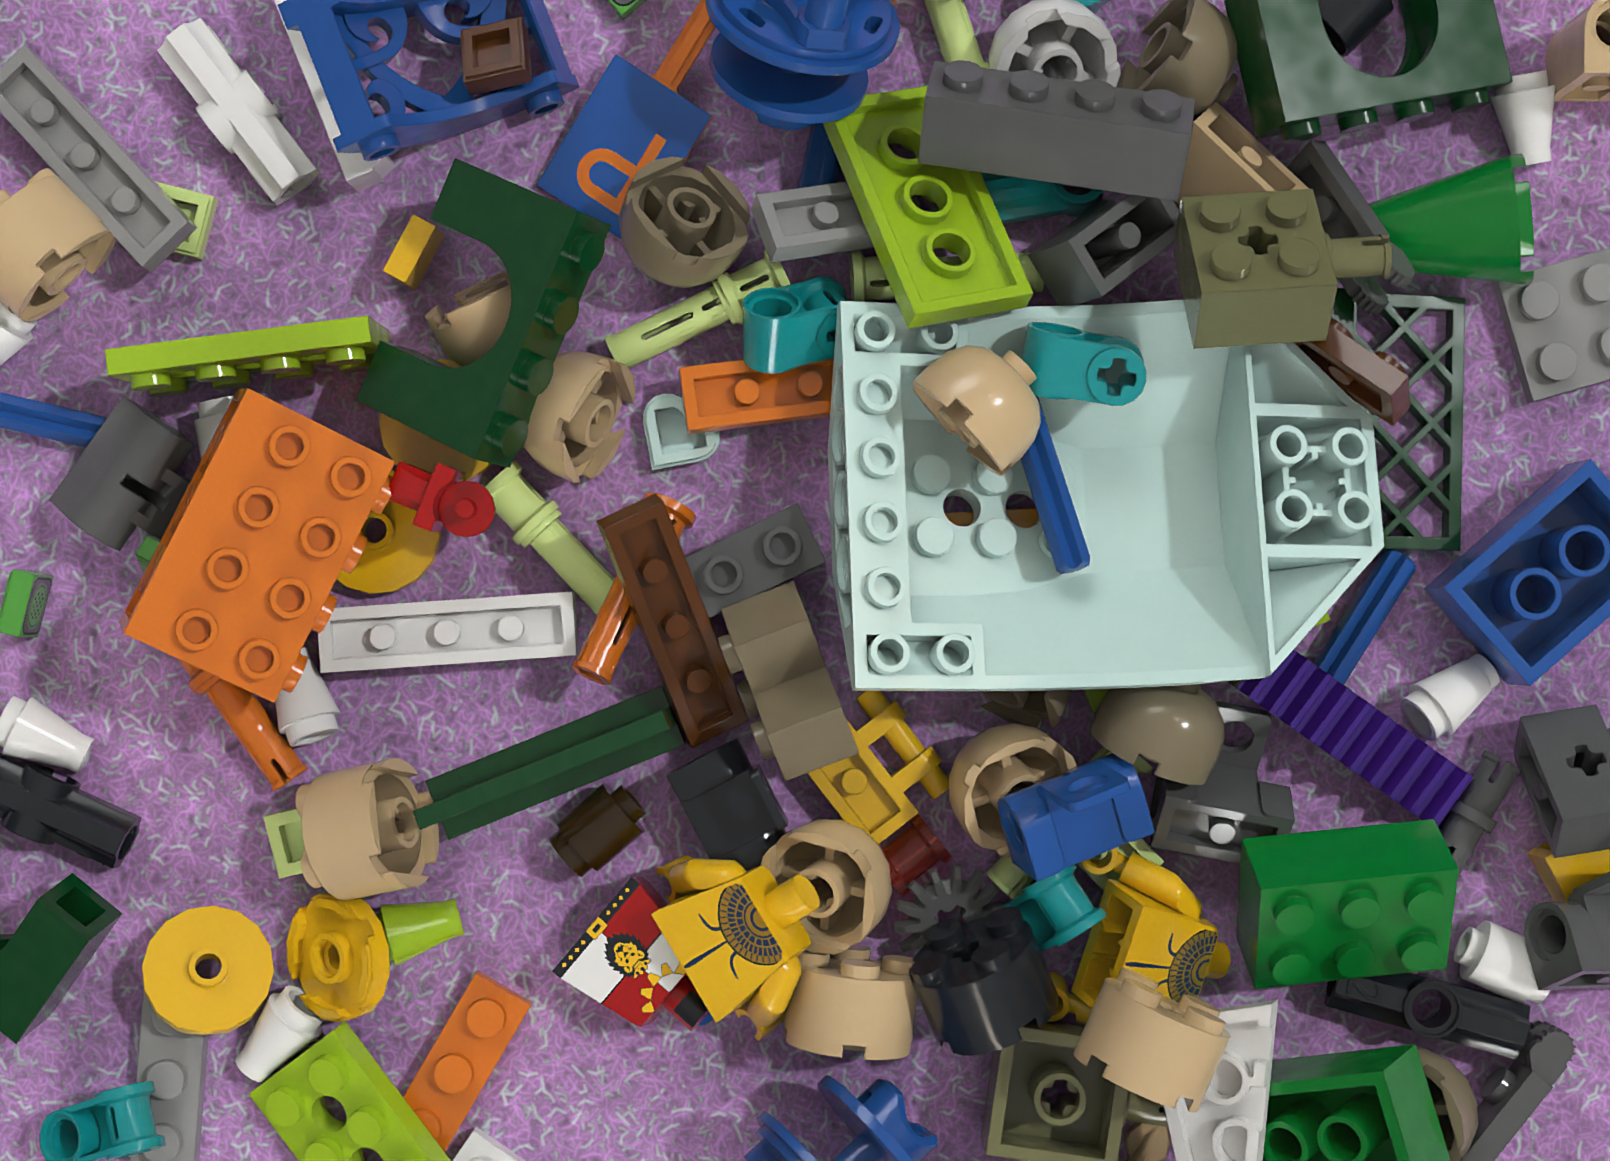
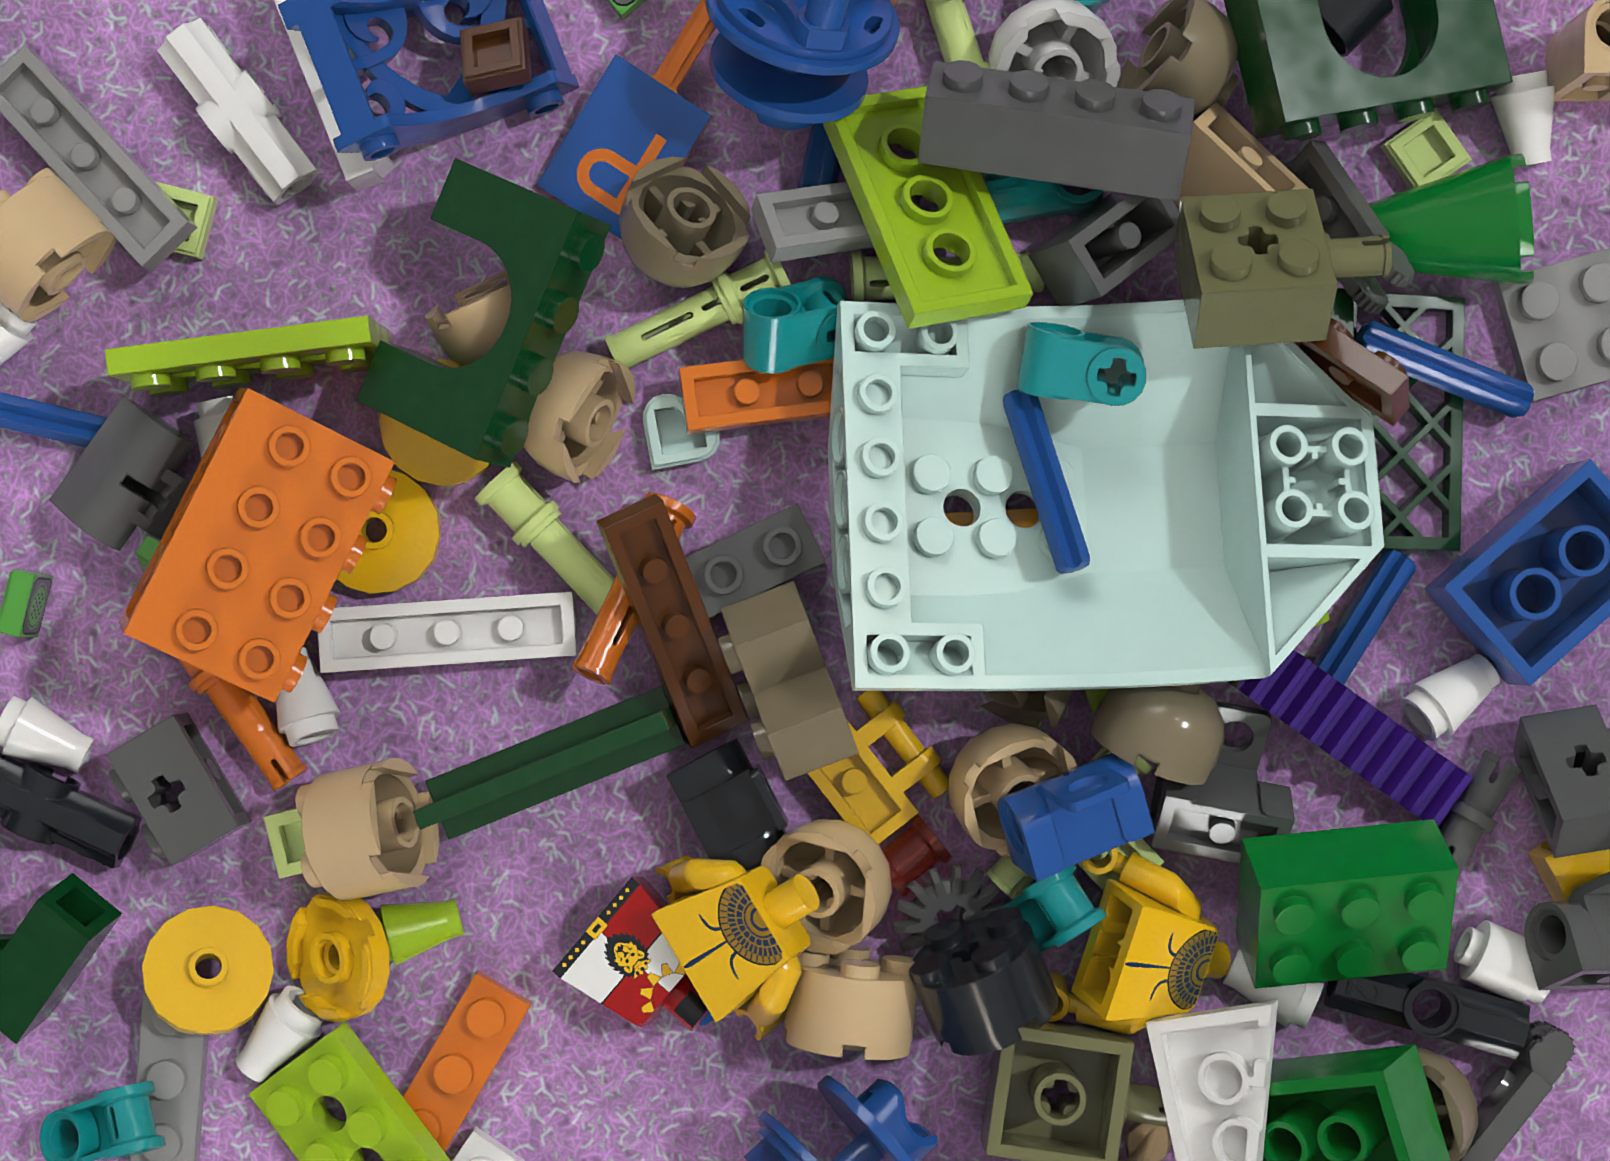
yellow tile [383,214,444,291] -> none
red hips [389,461,496,538] -> none
dark brown brick [549,783,646,877] -> none
tan cylinder [911,345,1041,476] -> none
tan brick [1073,967,1231,1112] -> none
none -> dark grey brick [106,713,252,866]
none -> white cone [1223,949,1324,1029]
none -> blue axle [1355,321,1534,418]
none -> yellowish green tile [1380,108,1472,189]

